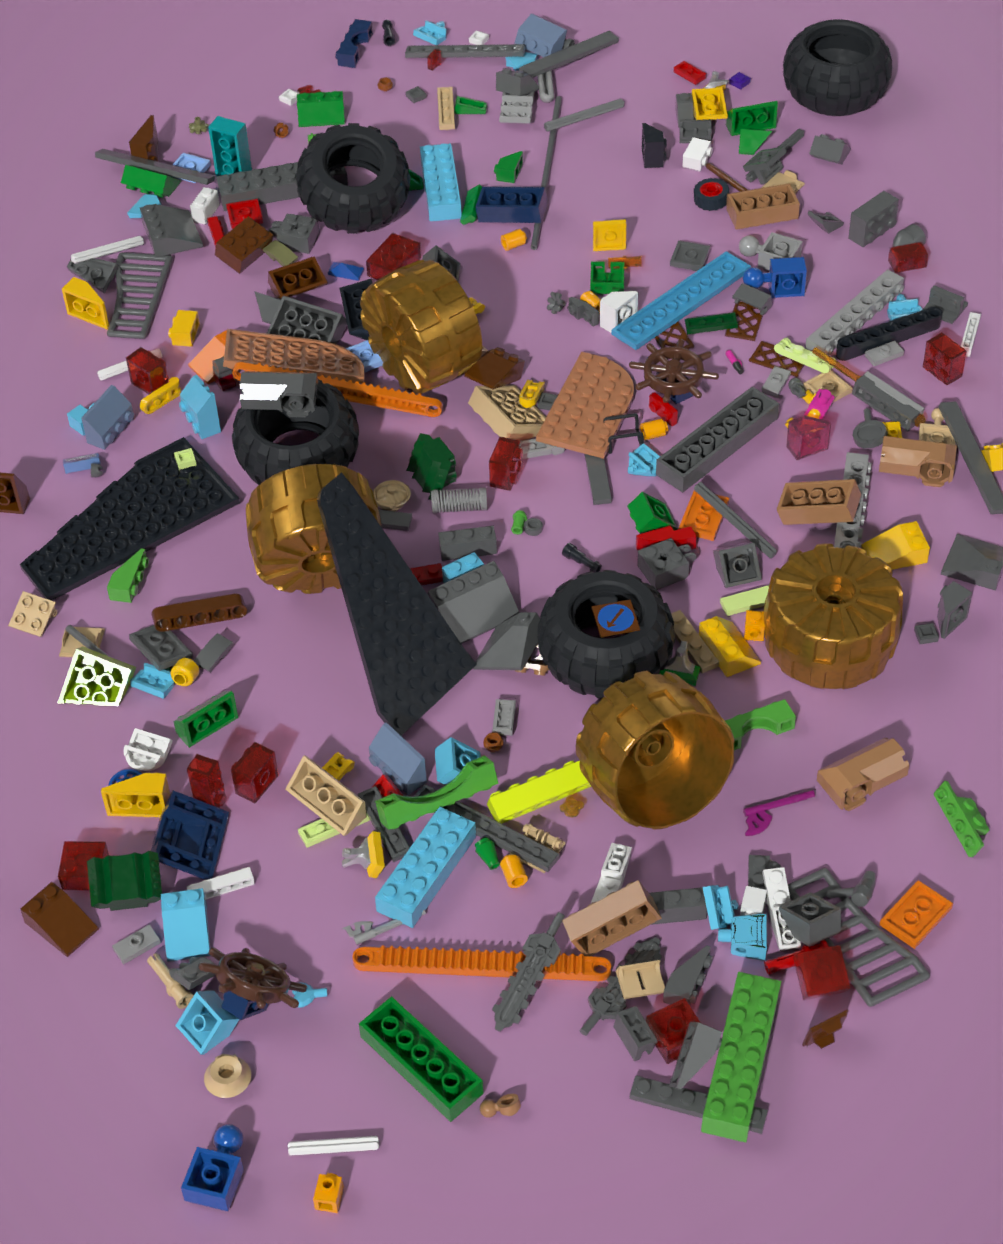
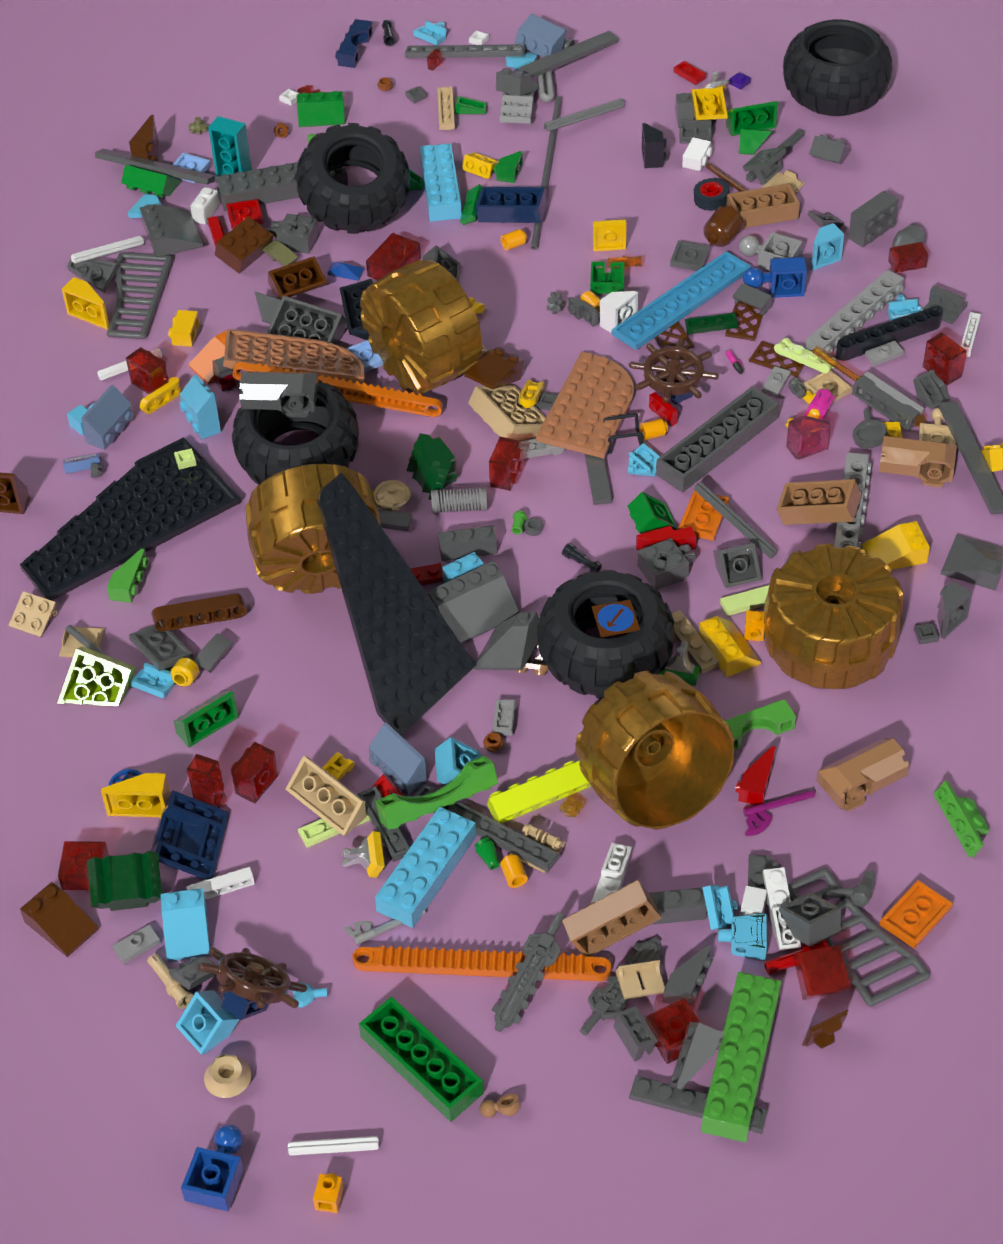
white slope [124,728,173,771] -> none
none -> yellow bracket [462,152,499,179]
none -> reddish brown cylinder [704,205,745,247]
none -> red slope [735,746,776,805]
none -> medium azure slope [811,223,844,270]
none -> dark grey slope [913,369,951,410]

